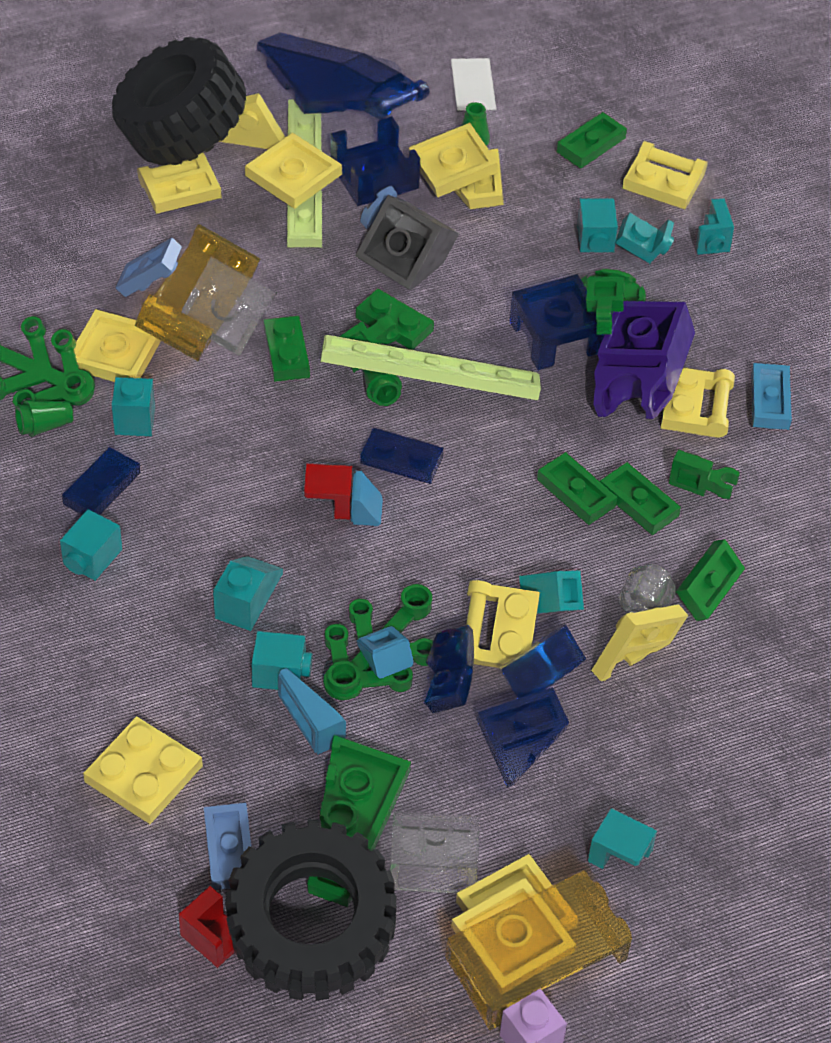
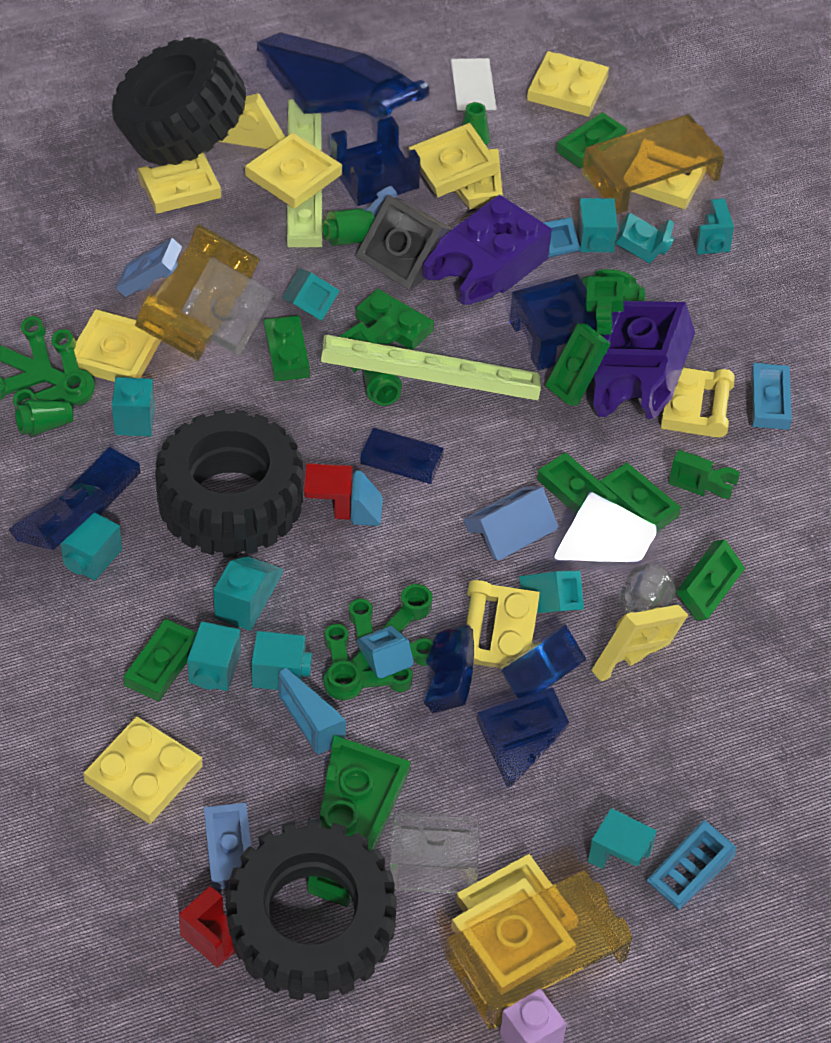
none -> clear blue wing [8,483,108,550]
none -> green plate [123,619,197,702]
none -> black tyre [155,410,303,557]
none -> teal brick [187,621,241,691]
none -> teal panel [282,268,340,321]
none -> green brick [322,208,375,246]
none -> dark purple brick [423,194,552,305]
none -> medium blue panel [463,486,558,560]
none -> light yellow plate [527,51,609,117]
none -> dark azure slope [544,217,580,257]
none -> green plate [545,323,611,406]
none -> wing [554,491,658,562]
none -> clear yellow panel [582,114,724,215]
none -> dark azure slope [647,820,736,910]

